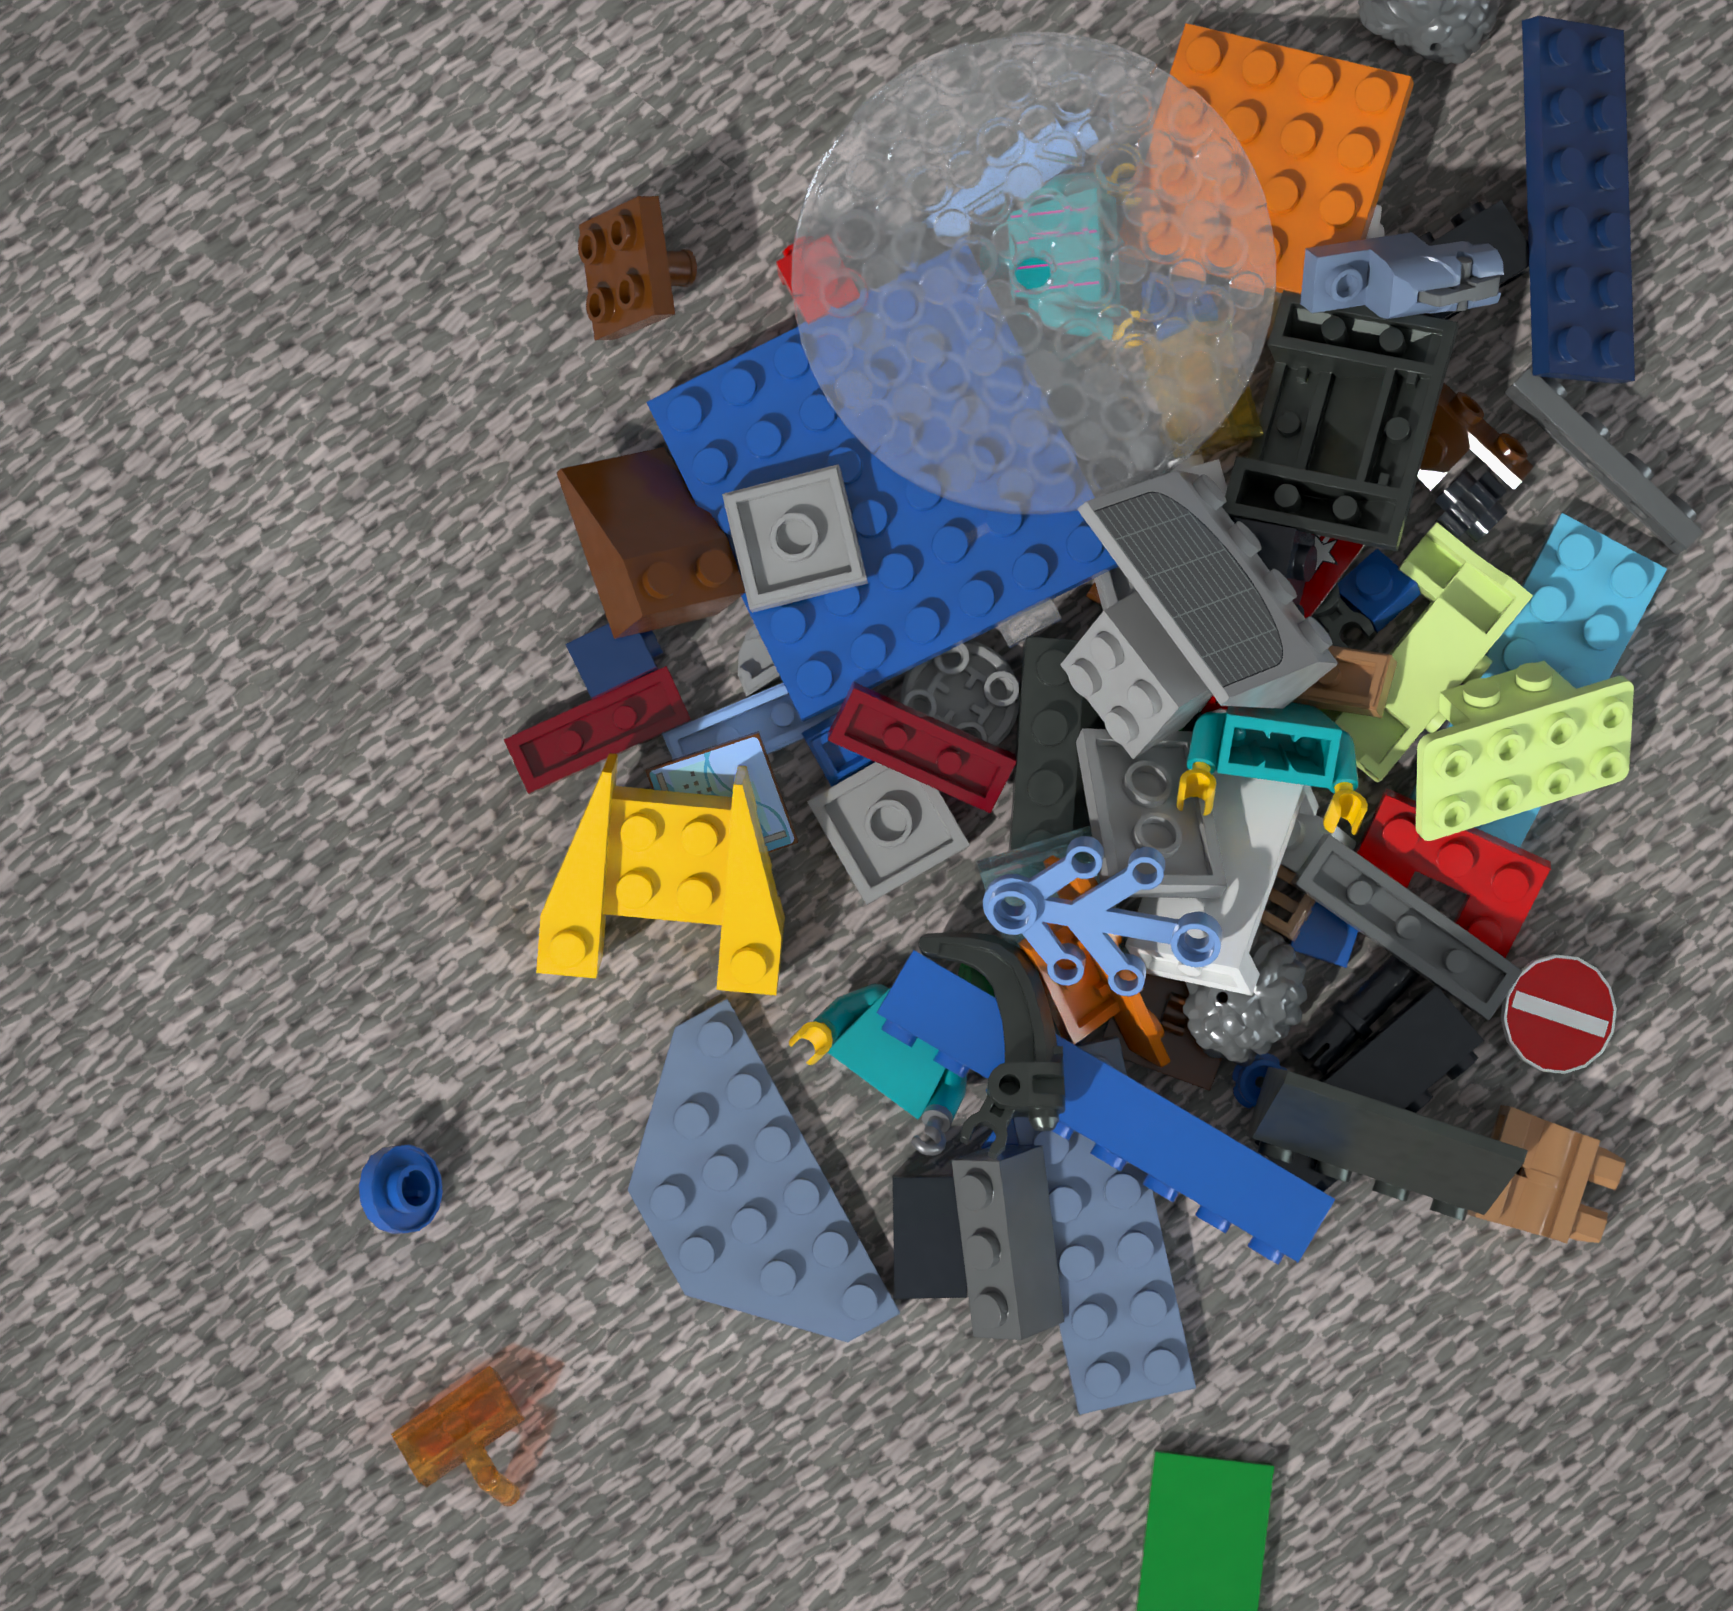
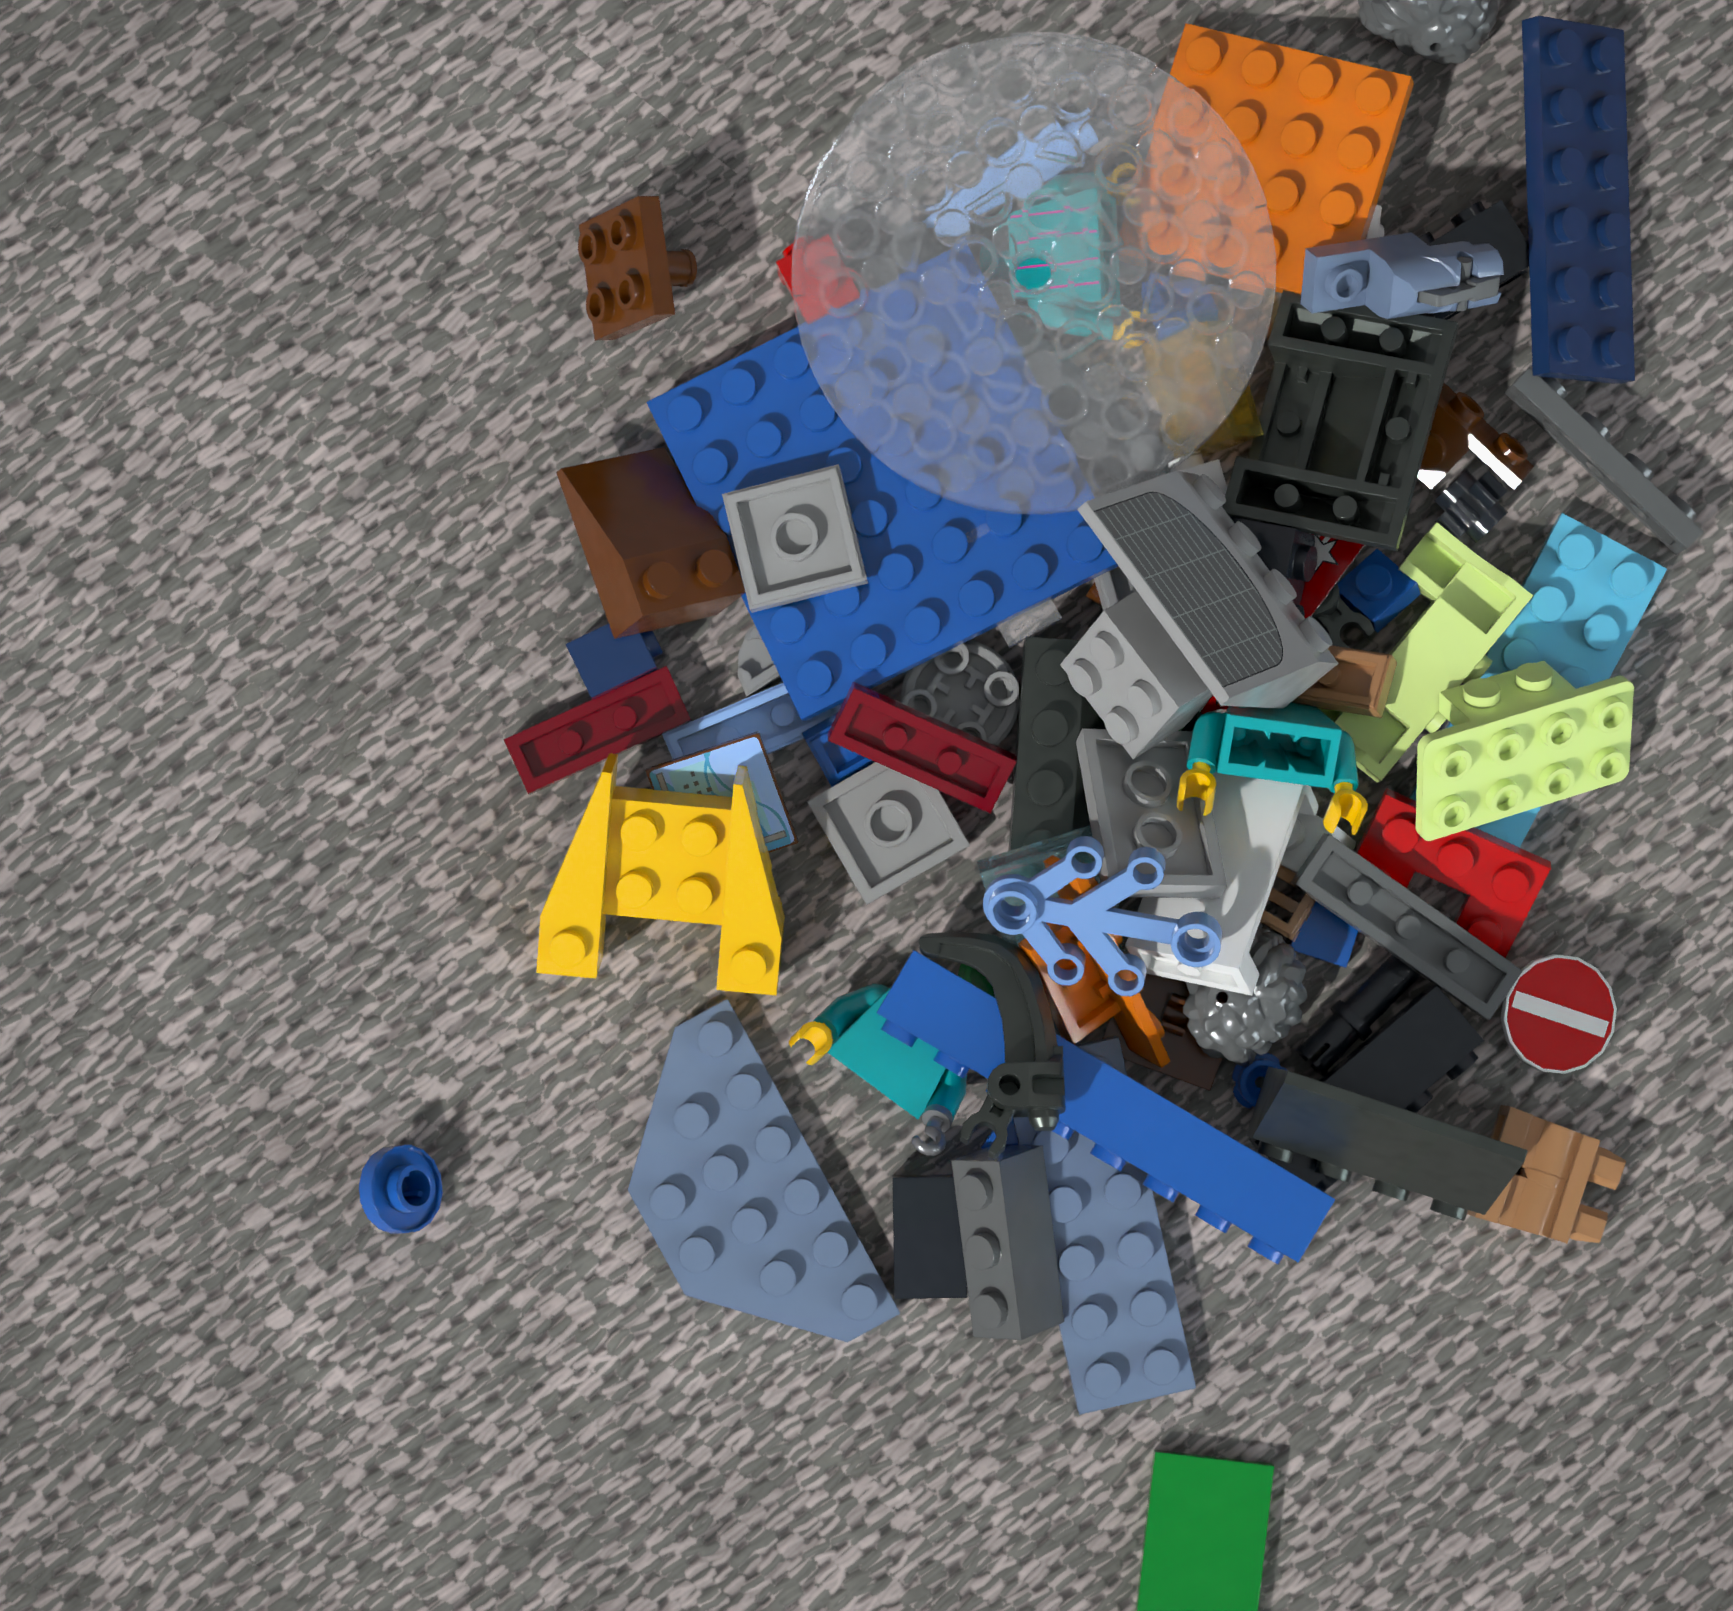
clear orange plate [391,1366,525,1507] -> none

